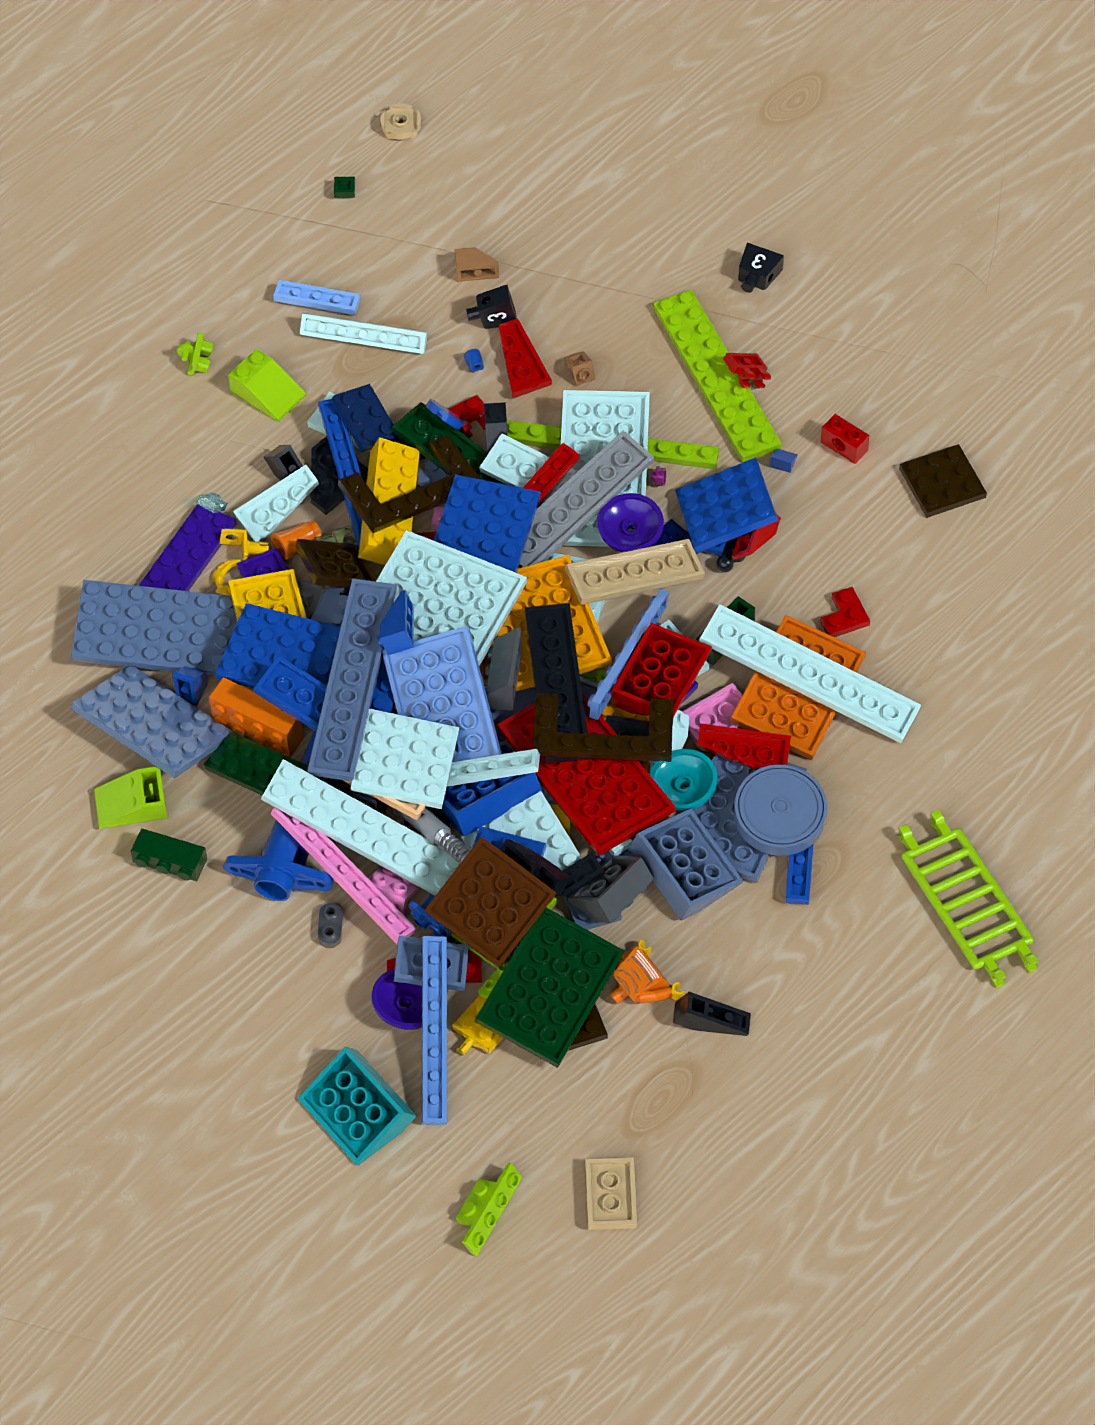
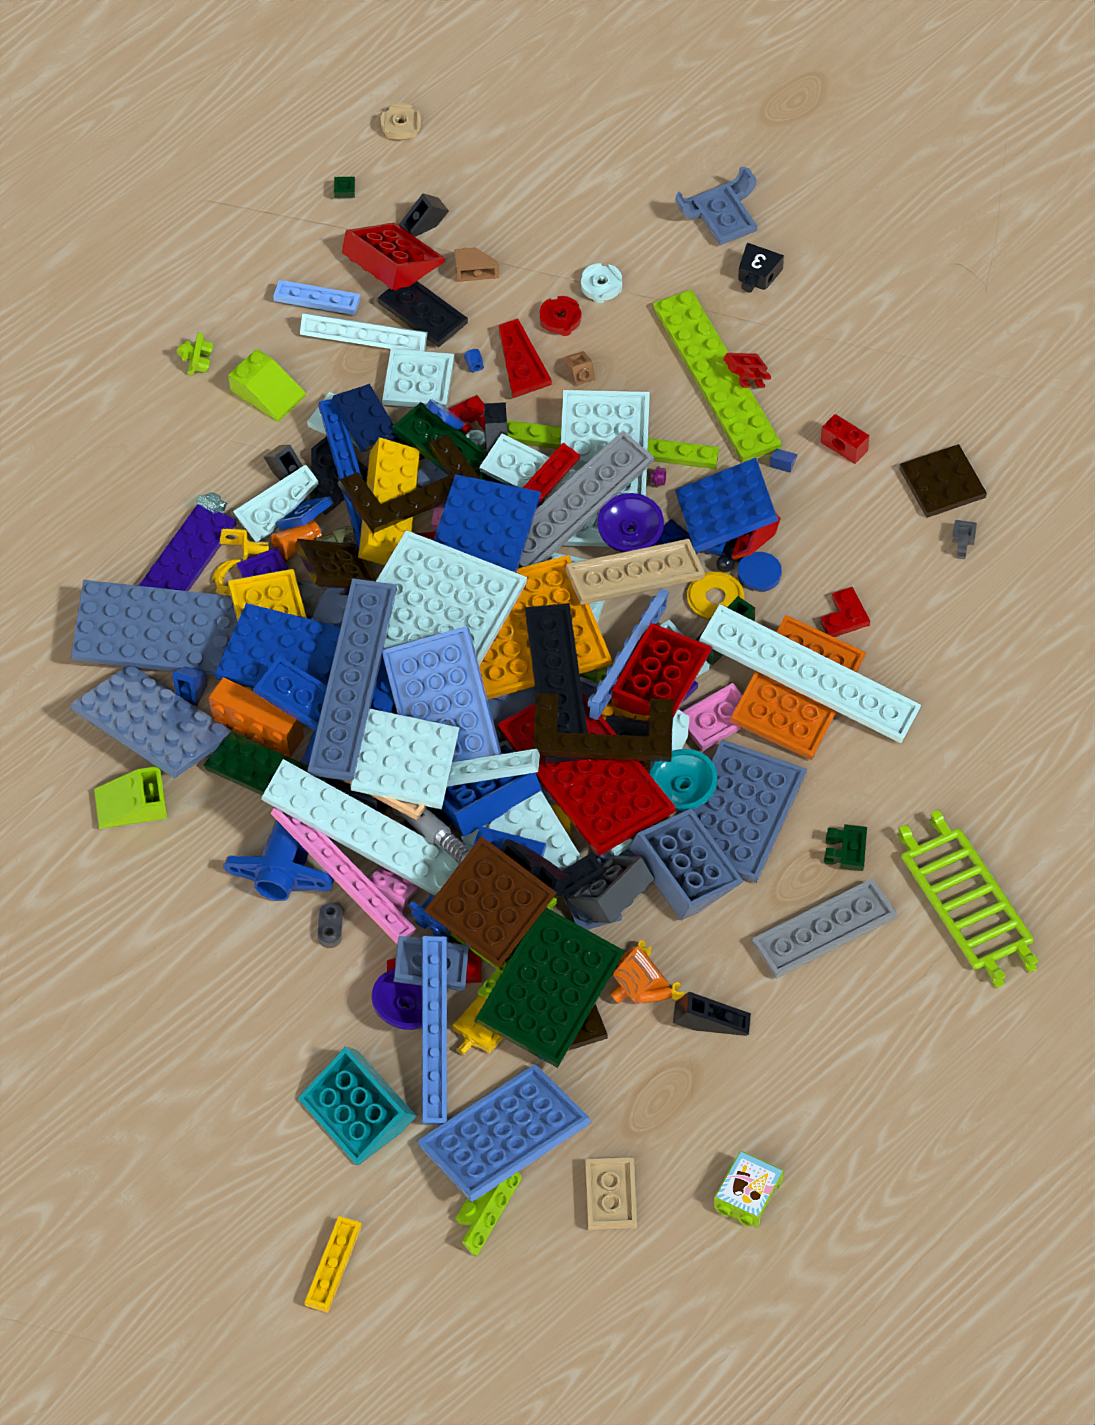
dark green brick [131,828,207,882] -> none
blue slope [377,590,414,655] -> none
black torso [466,284,517,329] -> none
dark grey slope [484,628,522,710] -> none
red wing [697,724,791,770] -> none
sand blue brick [734,765,827,856] -> none
blue plate [785,844,813,905] -> none
none -> blue plate [276,497,334,530]
none -> yellow plate [305,1216,362,1313]
none -> red slope [342,223,446,290]
none -> black plate [378,281,468,348]
none -> light aqua plate [382,349,454,408]
none -> black slope [399,193,449,237]
none -> medium blue plate [418,1064,591,1202]
none -> light aqua tile [466,430,486,449]
none -> red plate [539,296,582,336]
none -> light aqua plate [581,263,622,303]
none -> sand blue piece [675,167,757,245]
none -> yellow piece [687,572,744,620]
none -> panel [714,1150,784,1228]
none -> blue tile [738,552,782,592]
none -> light grey plate [752,878,897,979]
none -> dark green plate [824,824,867,871]
none -> flat silver plate [952,520,977,559]

